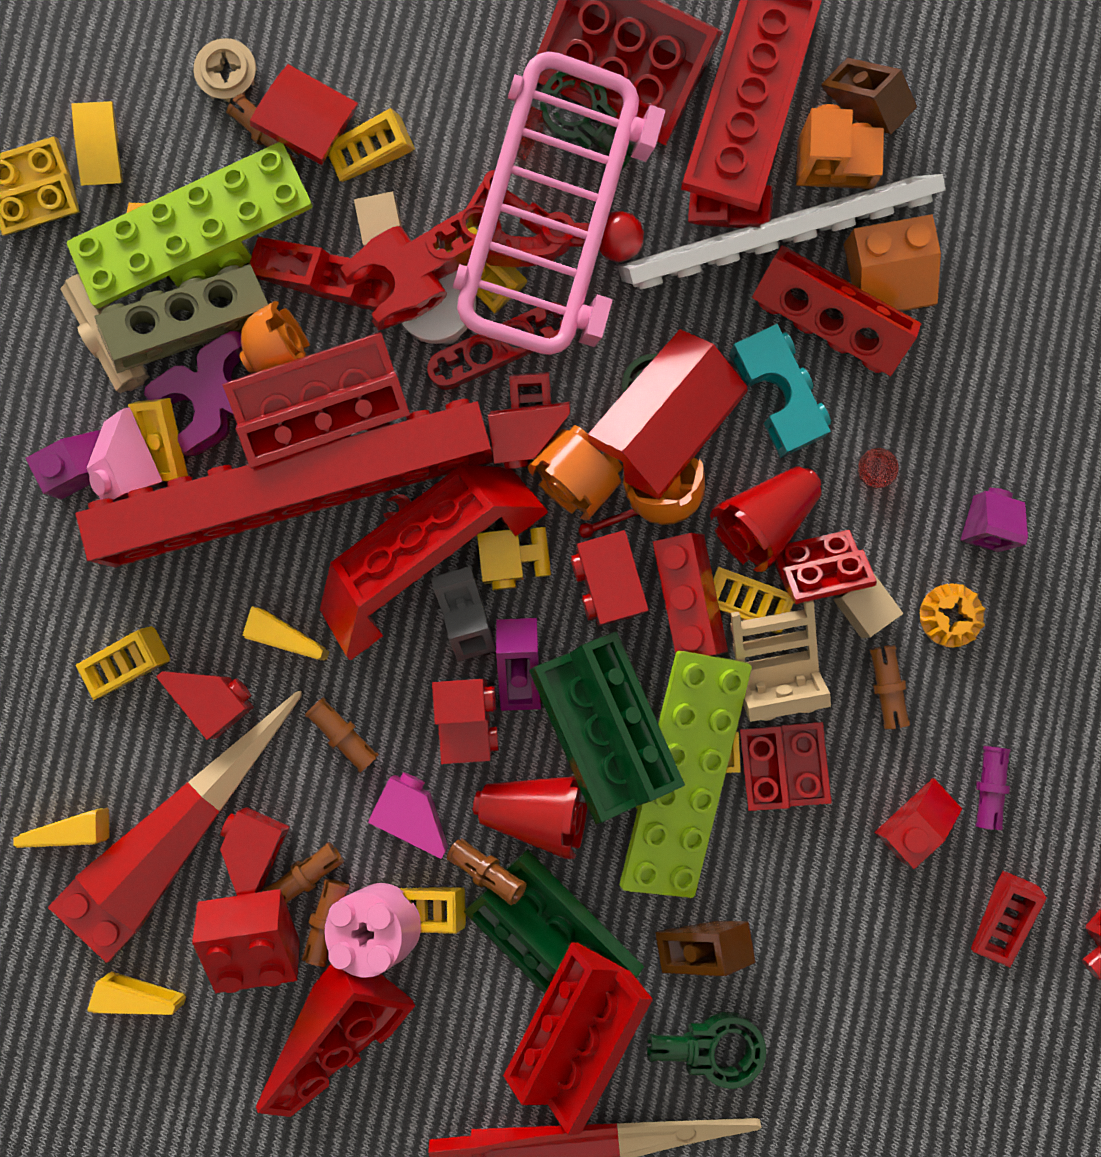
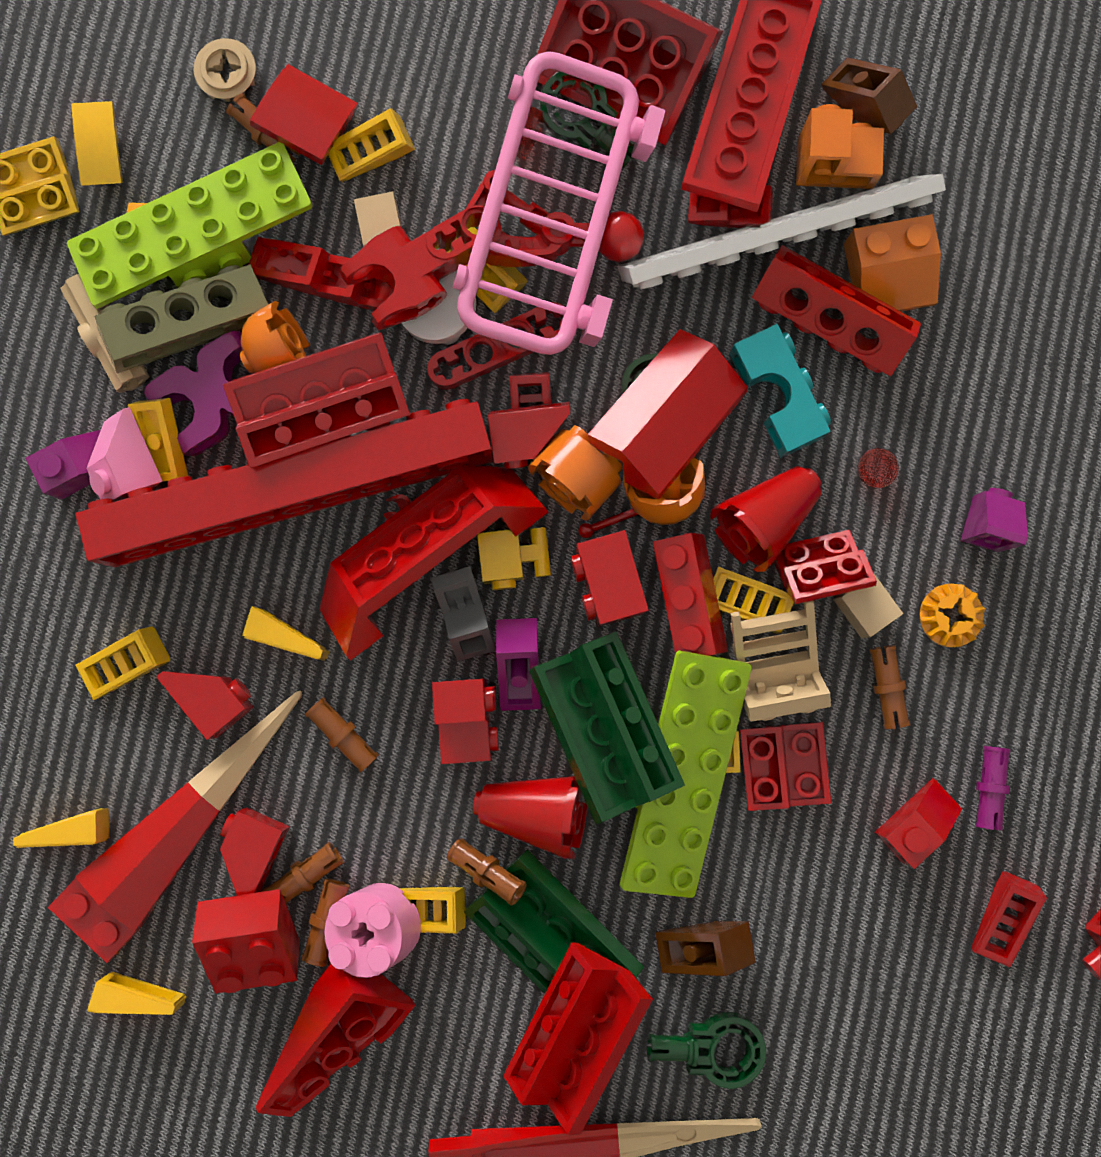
dark pink slope [368,772,448,859] -> none

